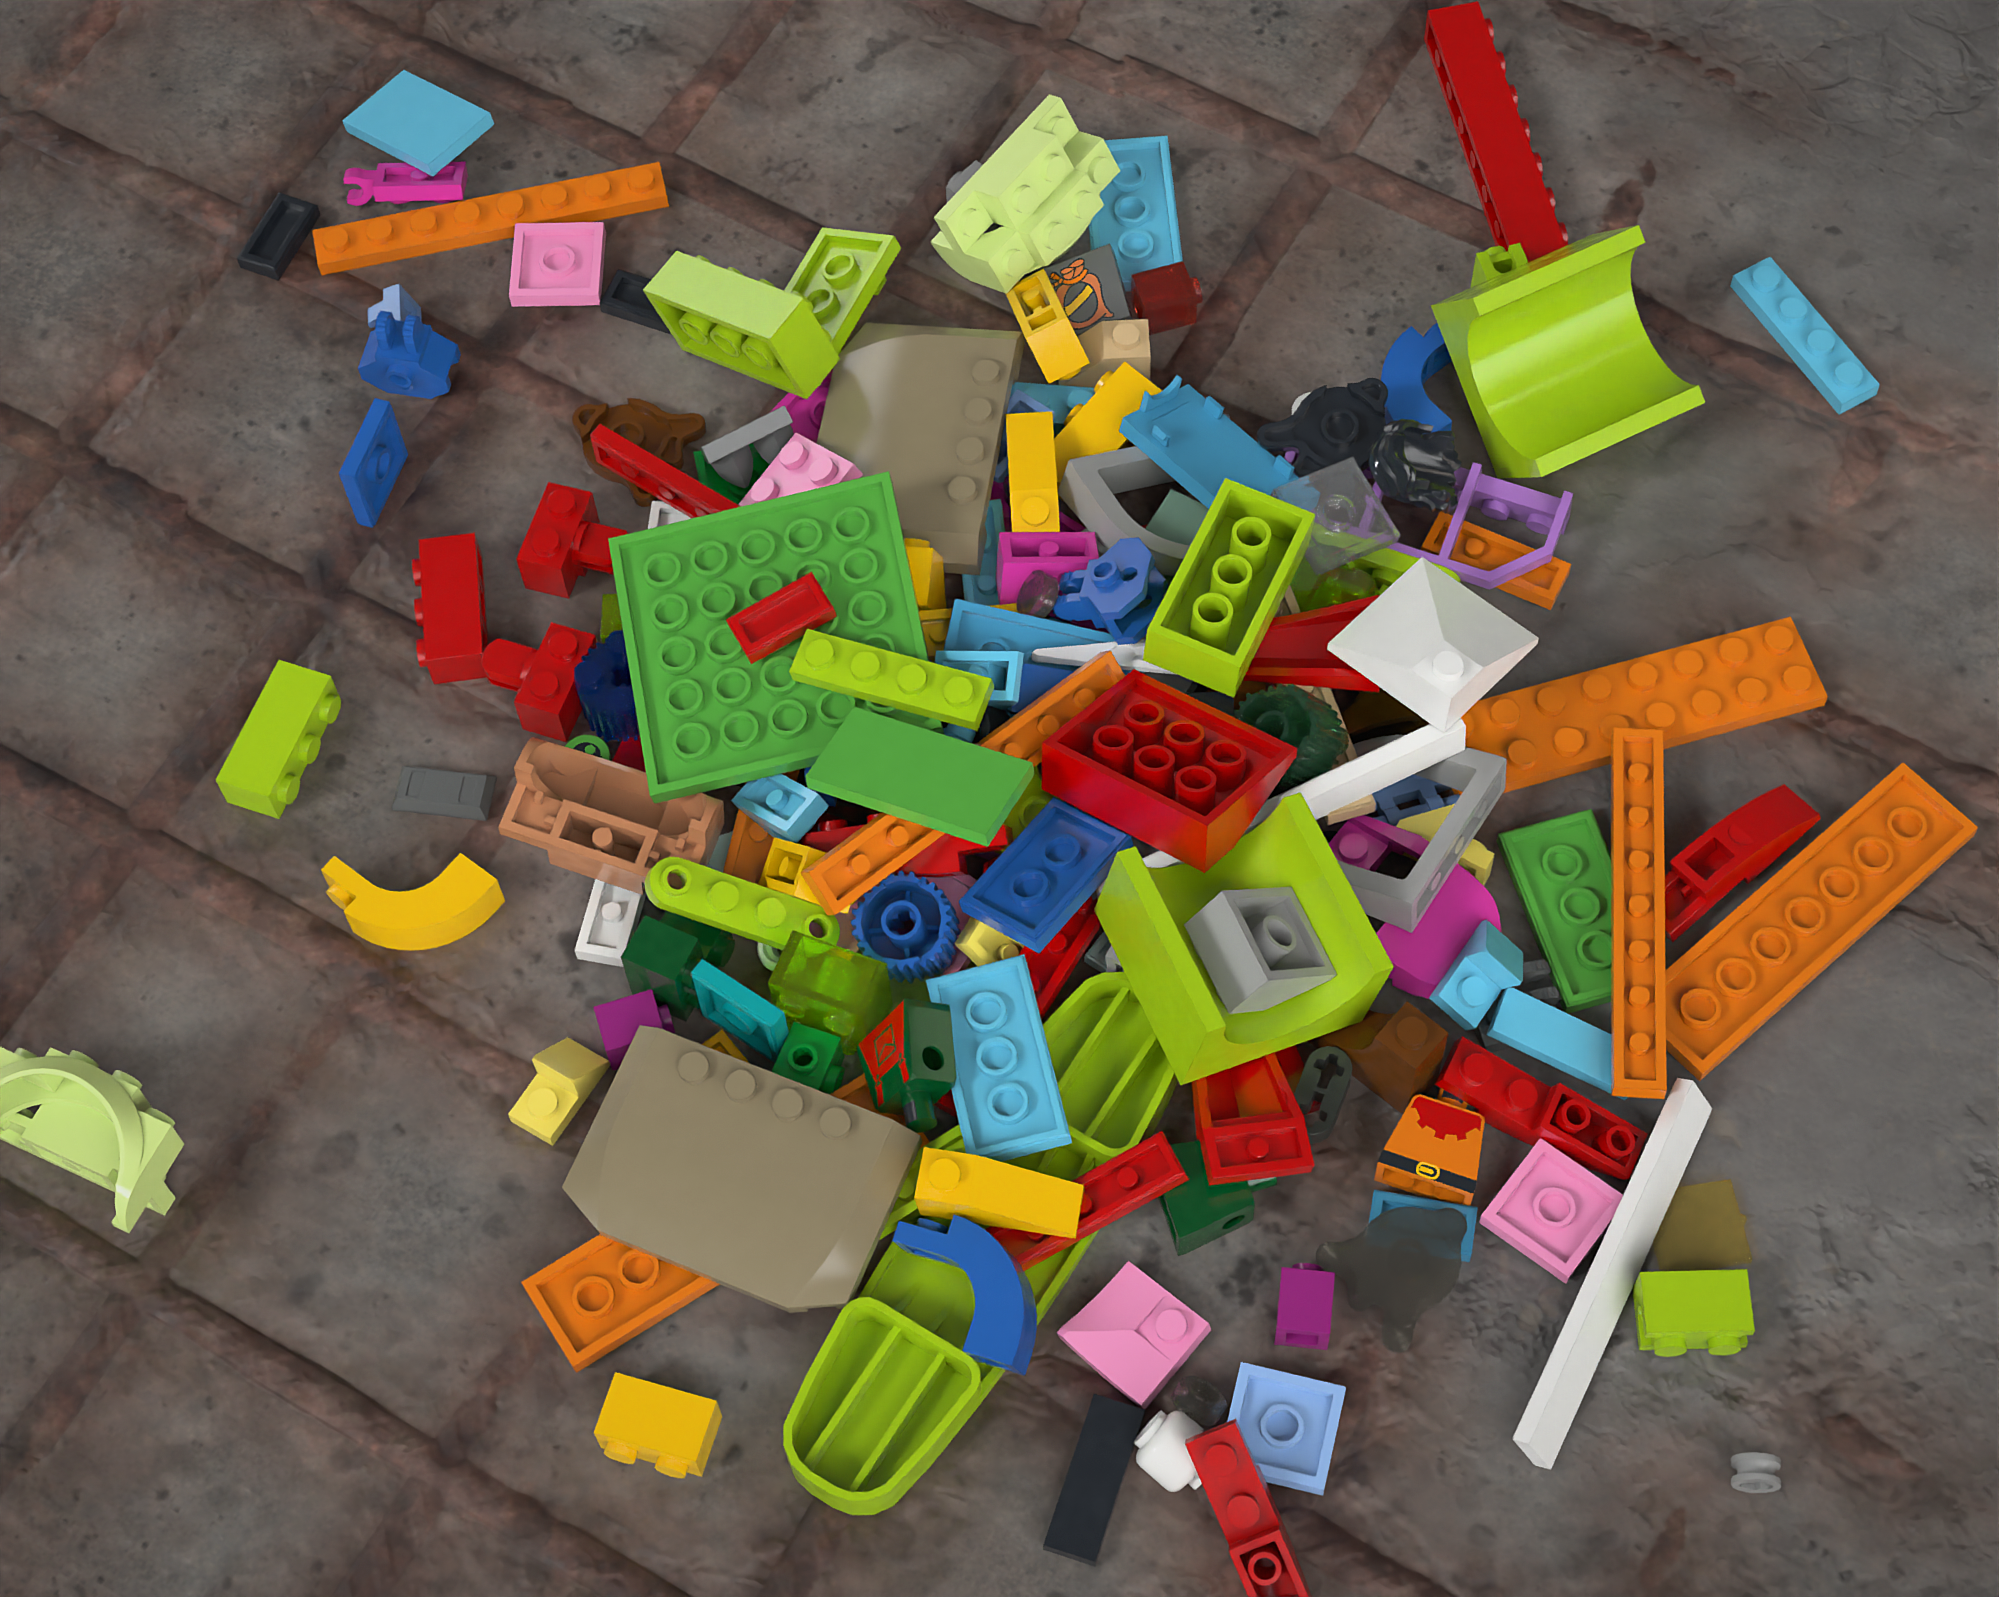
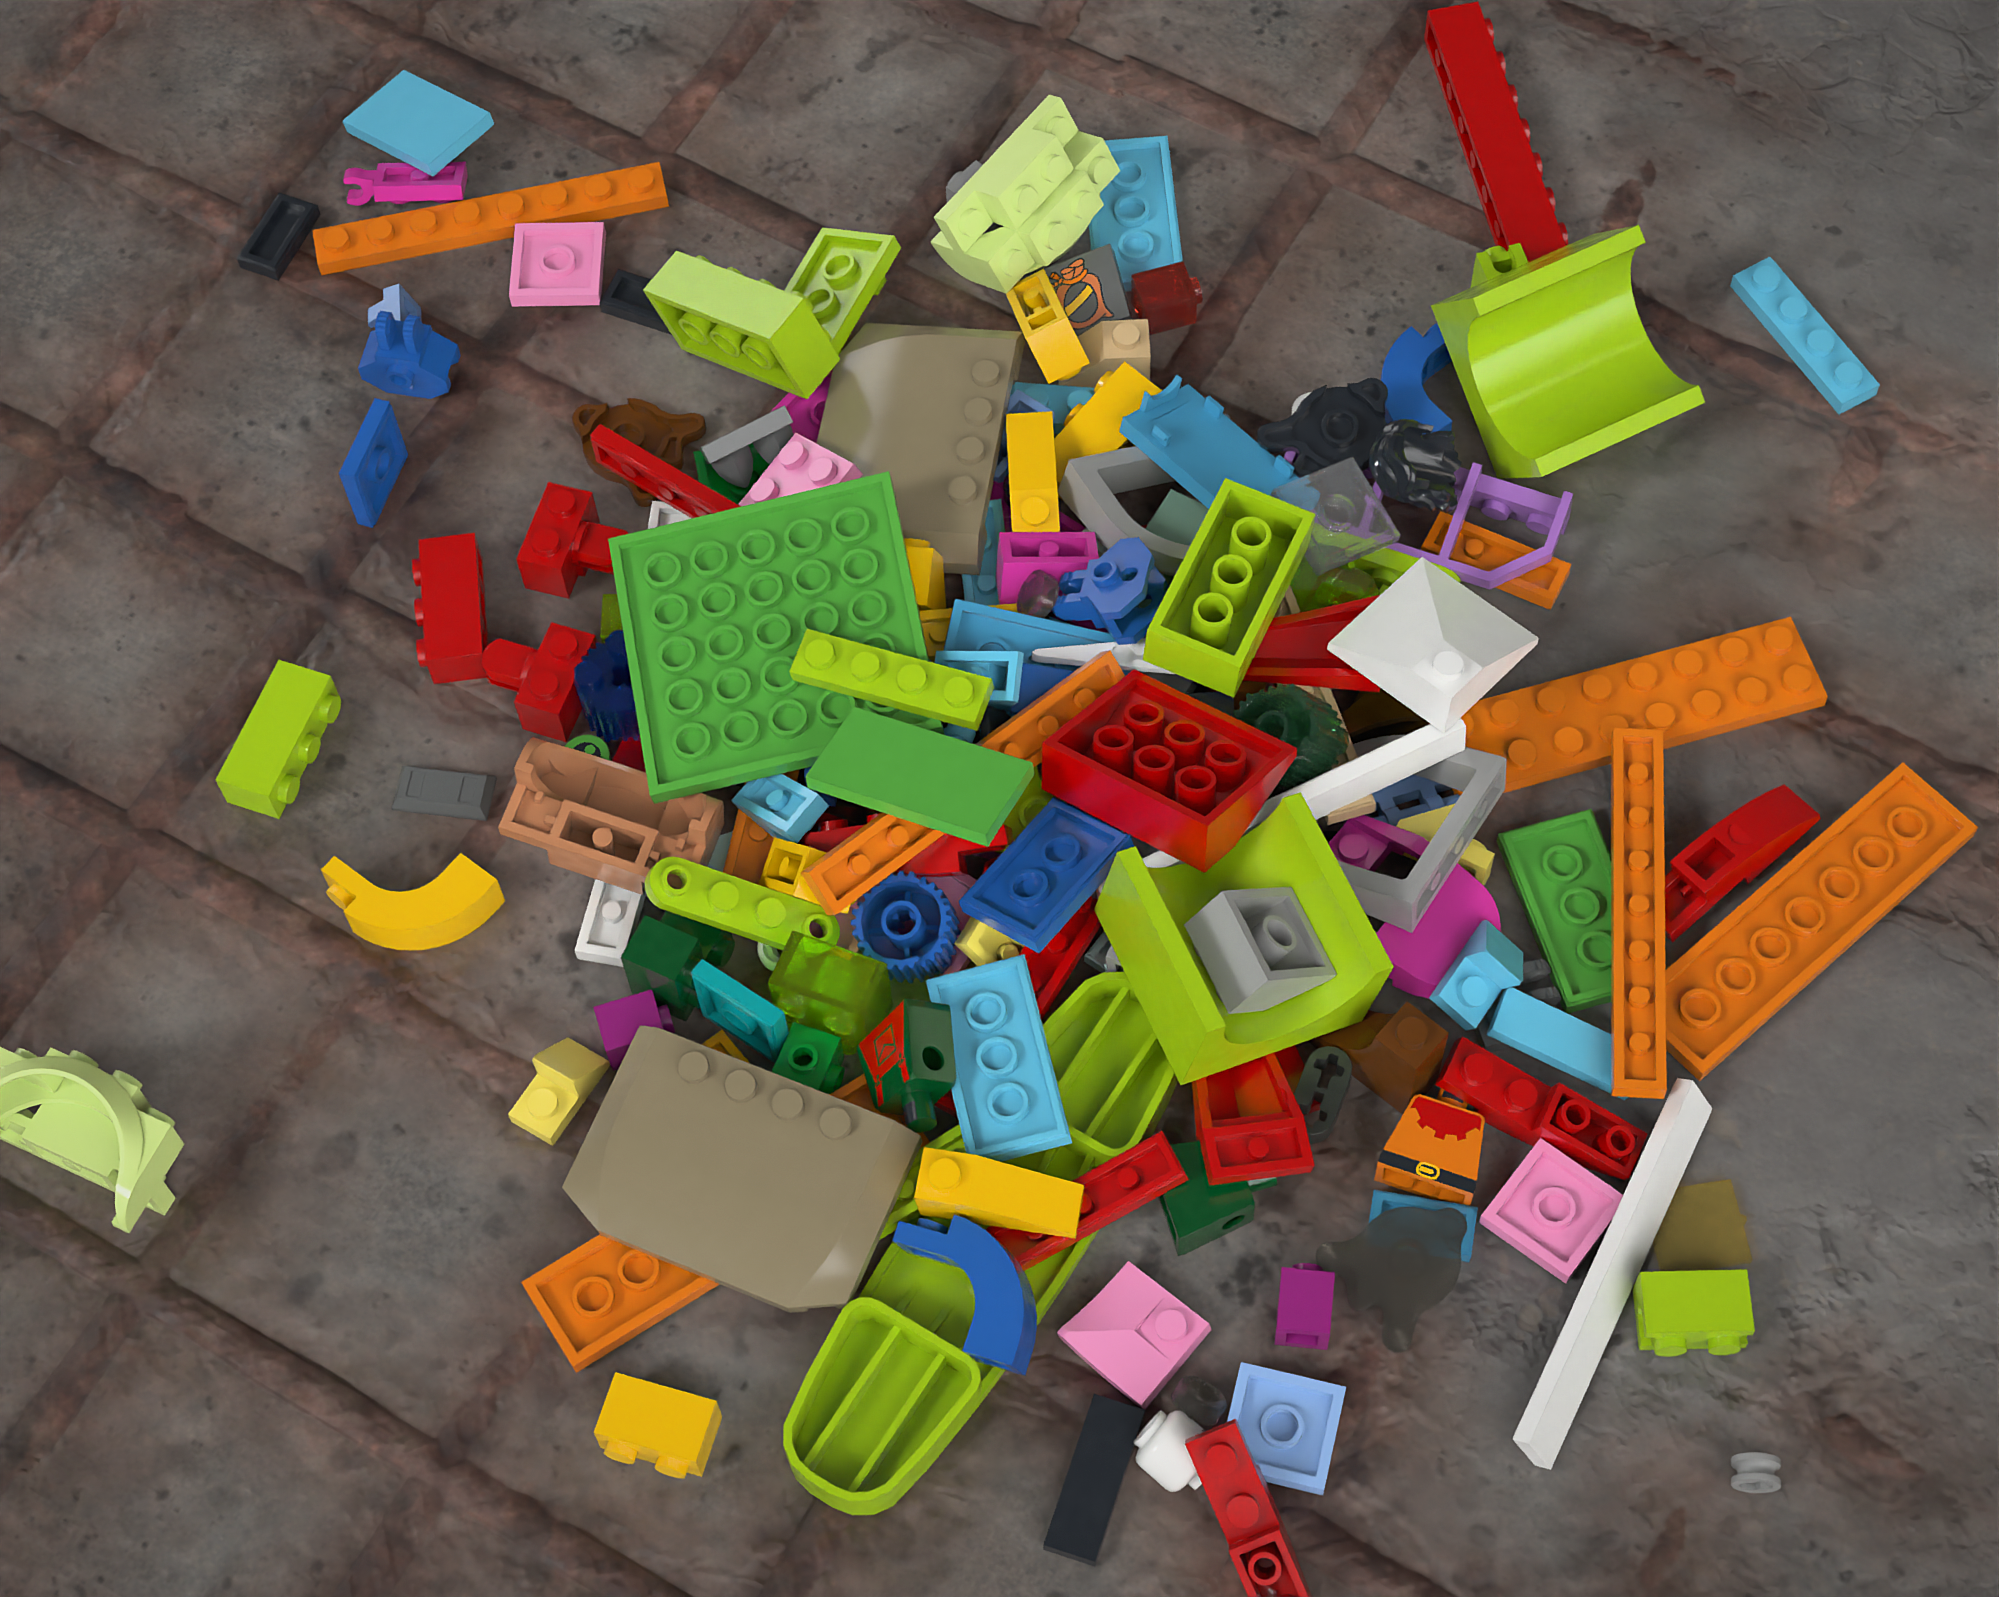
red tile [726,572,837,664] -> none

